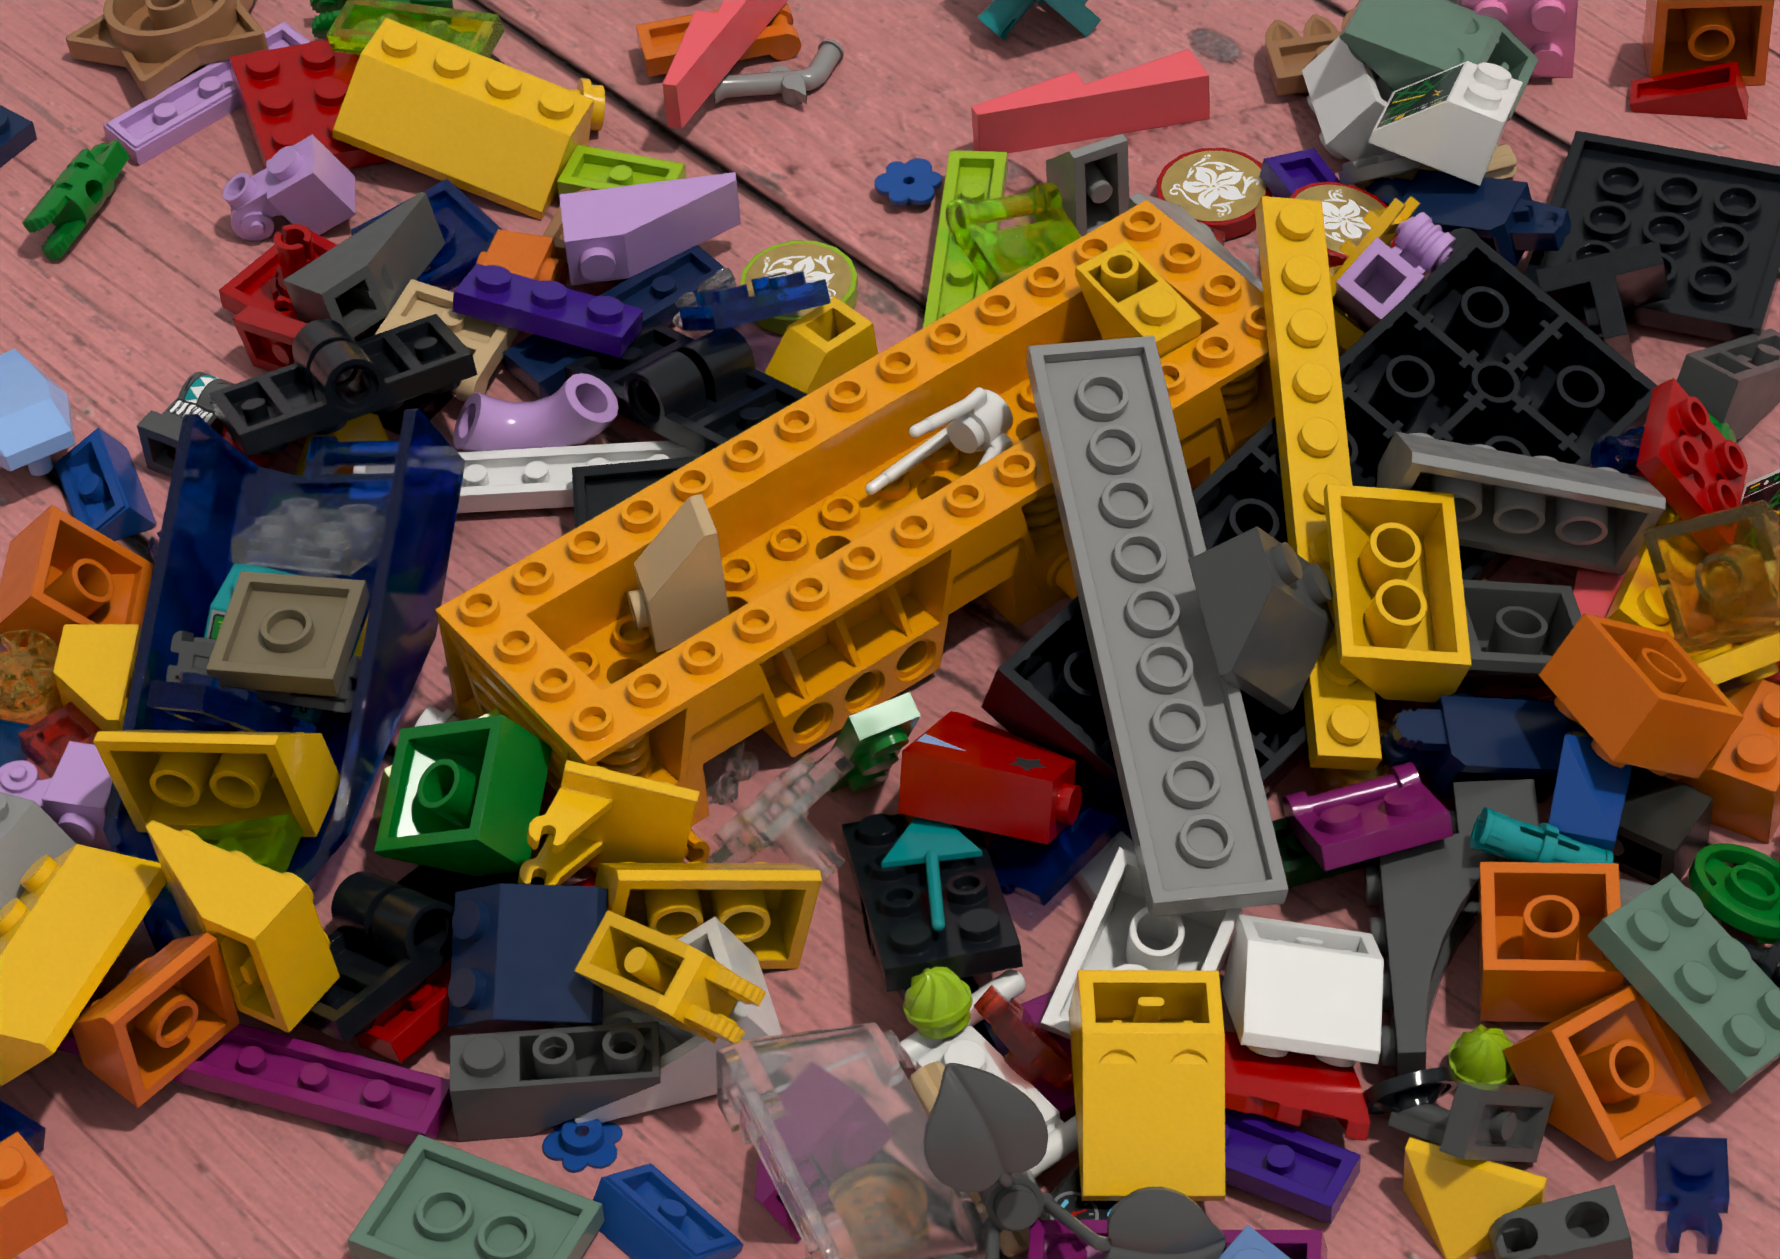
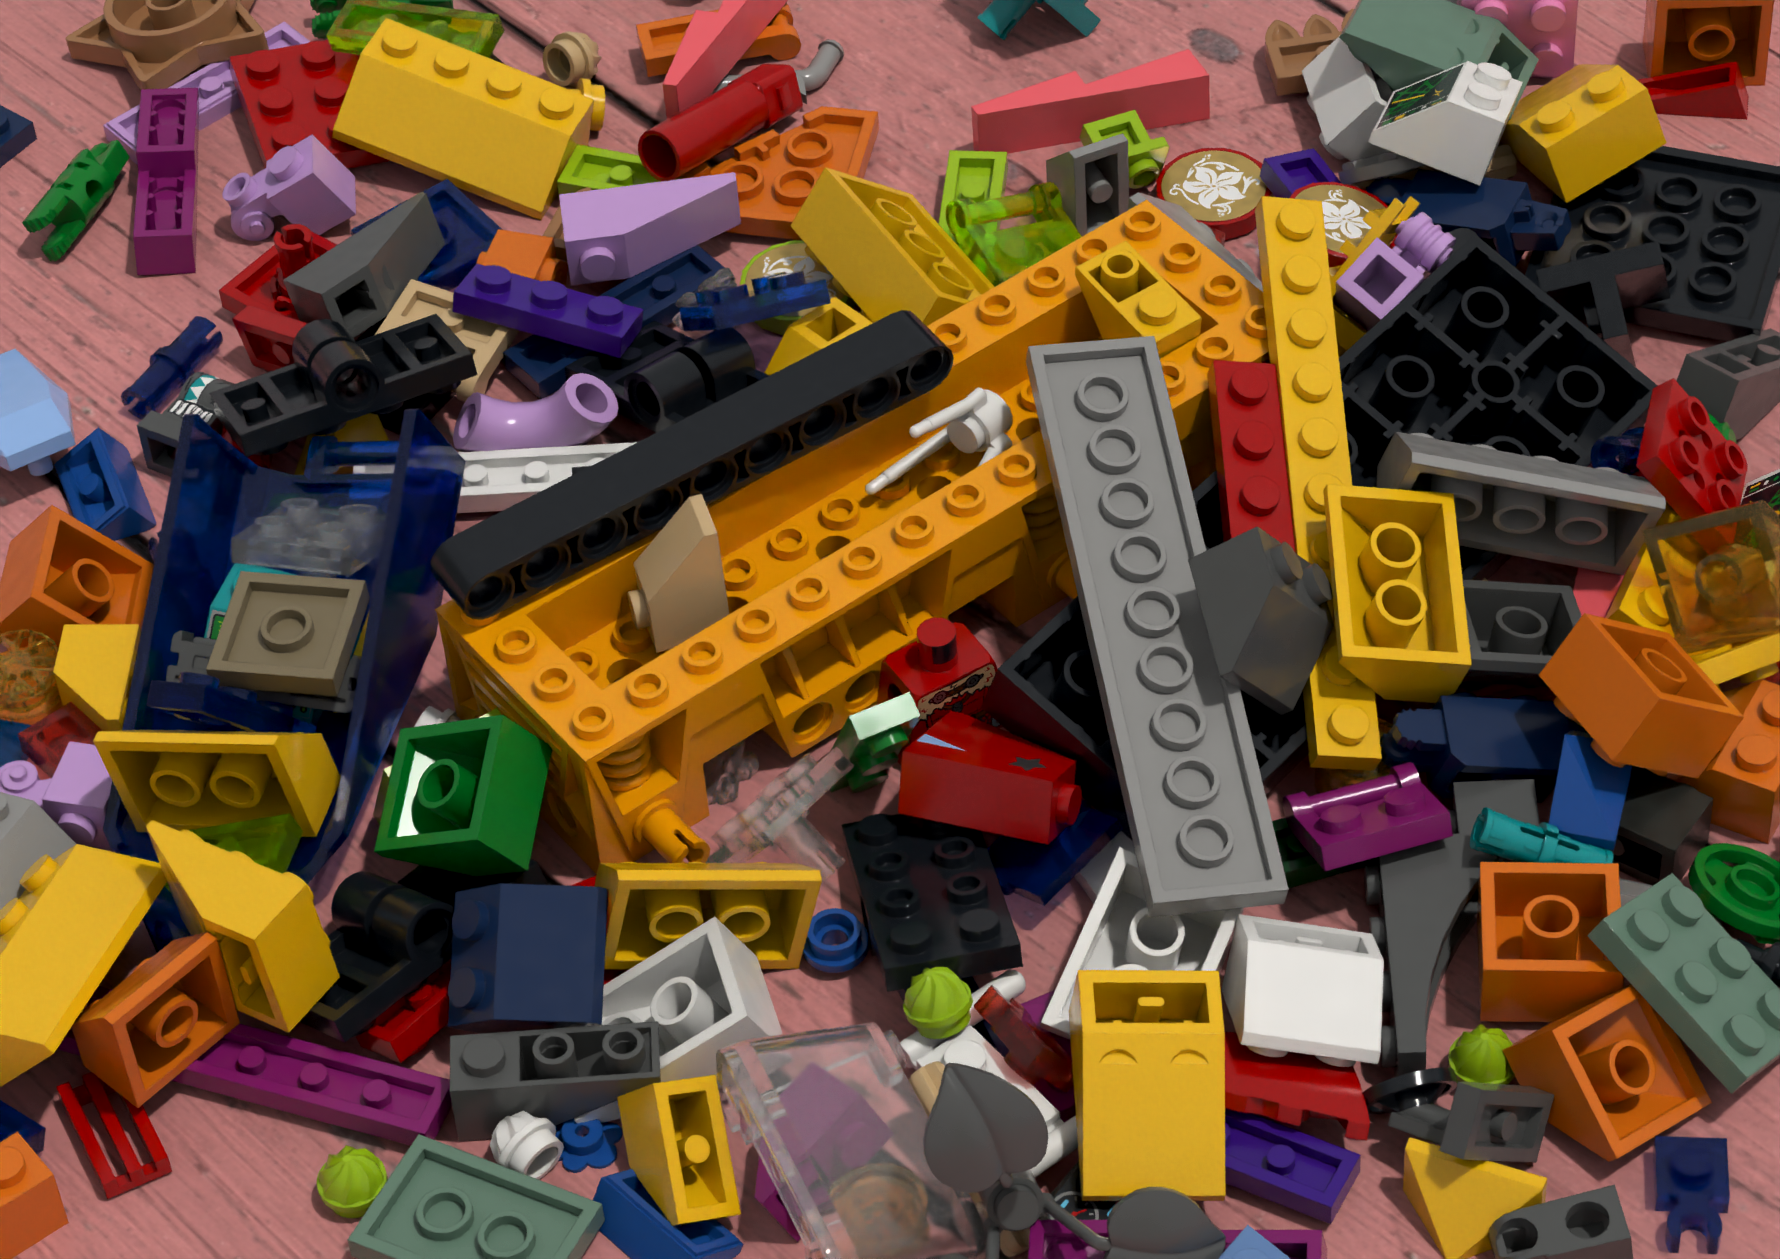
yellow plate [518,760,700,885] -> none
yellow hinge [574,910,766,1046] -> none
blue plant [874,158,942,206] -> none
teal piece [881,817,982,931] -> none
none -> red tile [56,1072,172,1199]
none -> clear blue pin [121,316,223,420]
none -> magenta slope [133,88,199,275]
none -> lime plate [317,1145,388,1218]
none -> black beam [430,310,954,620]
none -> white plate [490,1111,564,1180]
none -> tan plate [543,31,601,88]
none -> yellow slope [617,1075,741,1226]
none -> red piece [638,64,803,181]
none -> orange plate [681,106,879,240]
none -> yellow slope [790,167,995,326]
none -> blue plate [803,908,869,973]
none -> red torso [876,617,1003,765]
none -> lime bracket [1079,110,1170,189]
none -> red plate [1207,360,1296,553]
none -> yellow slope [1499,64,1667,203]

